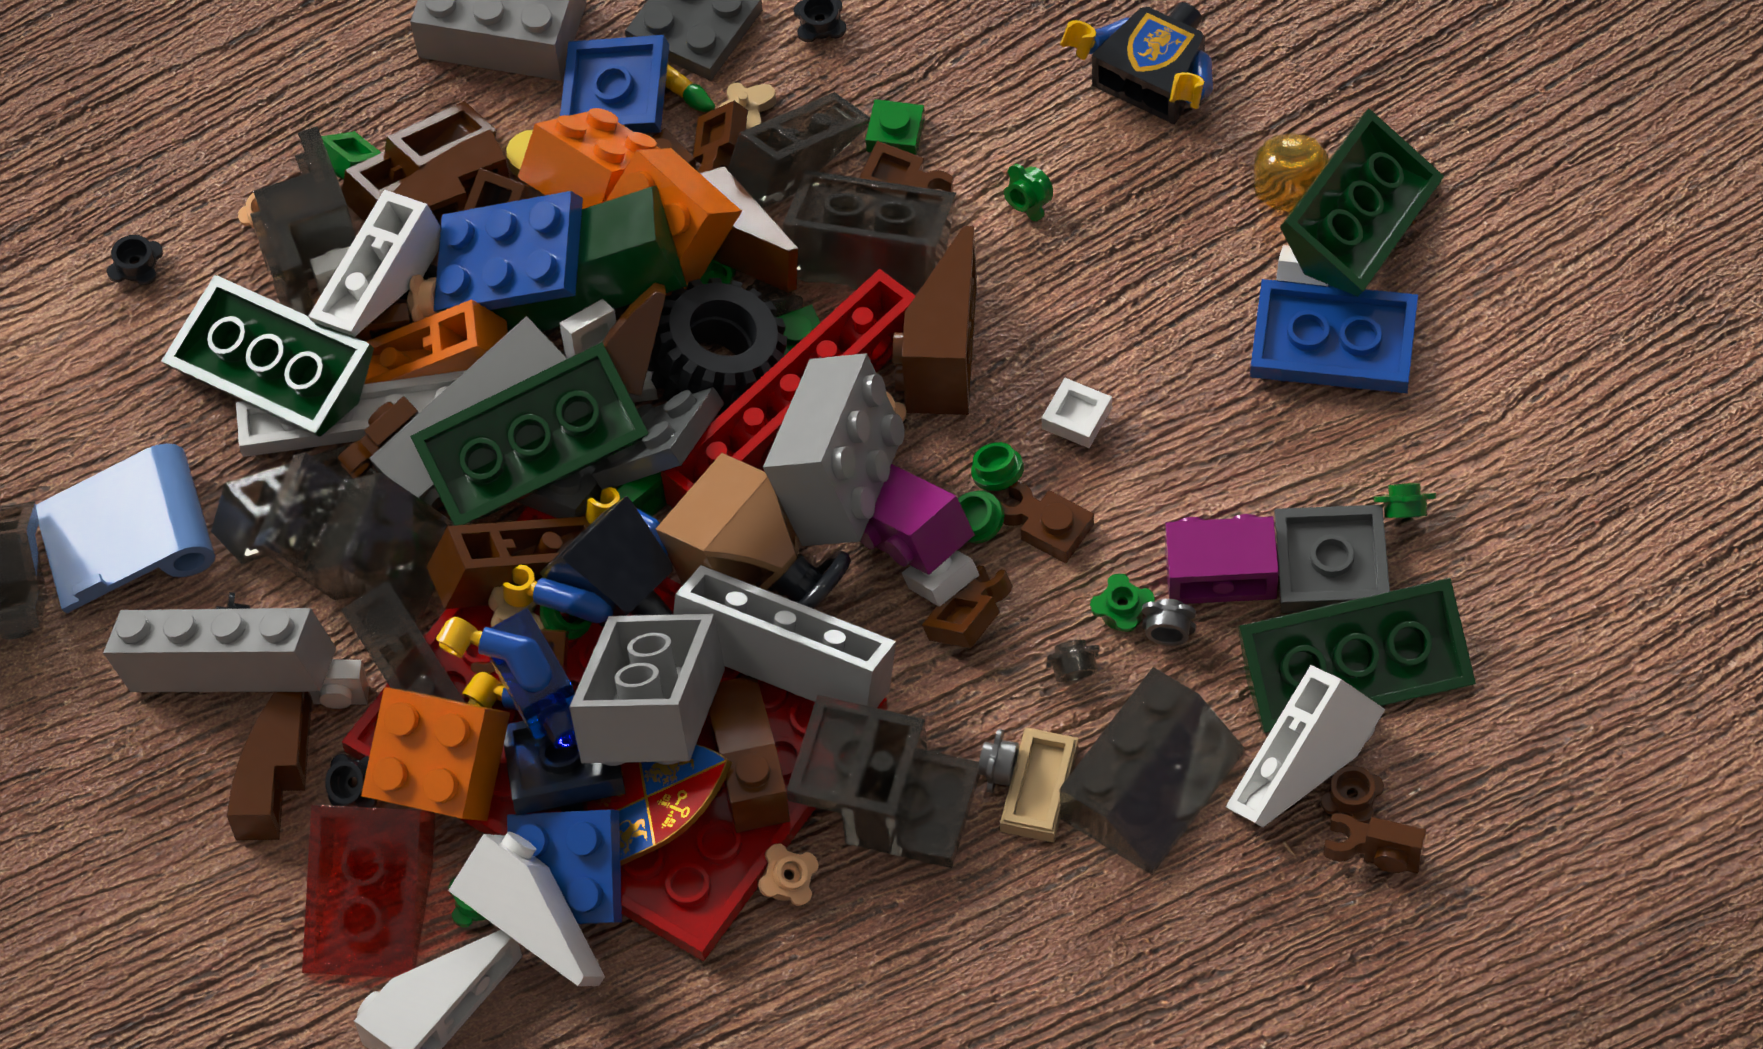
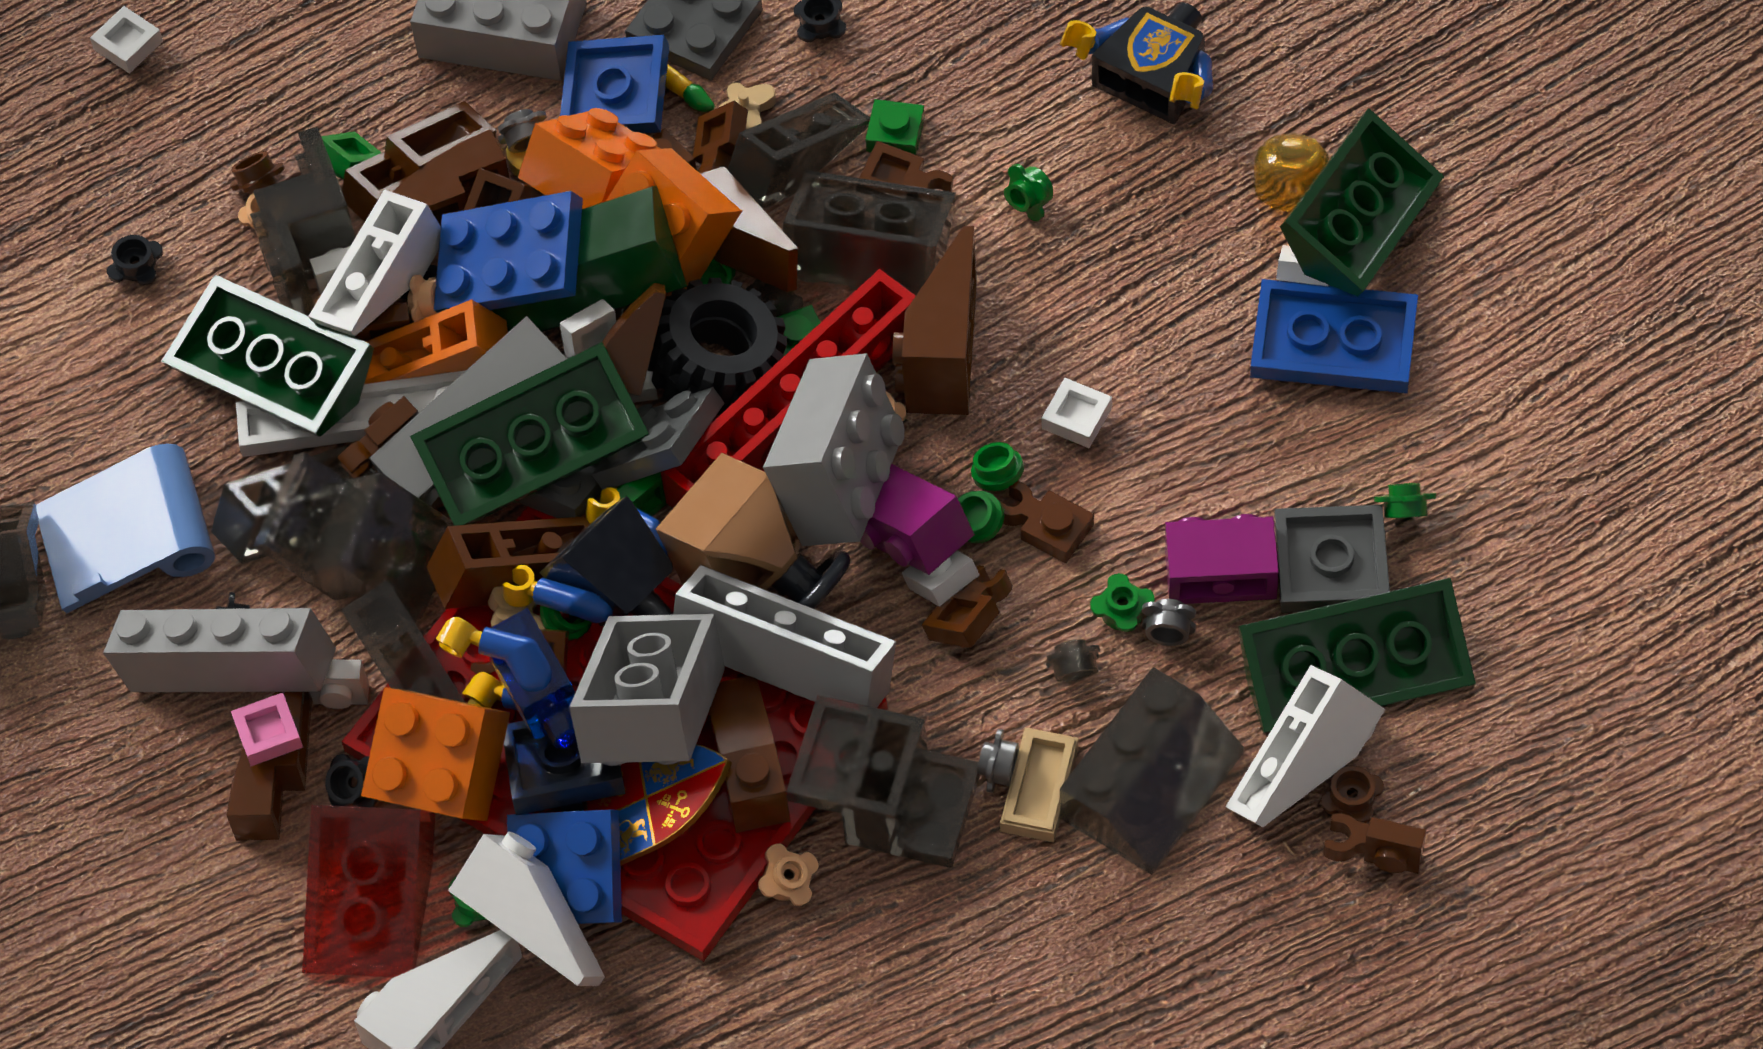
none -> white plate [90,6,163,74]
none -> reddish brown plate [230,151,285,195]
none -> bright pink plate [231,692,303,766]
none -> flat silver plate [498,109,547,153]

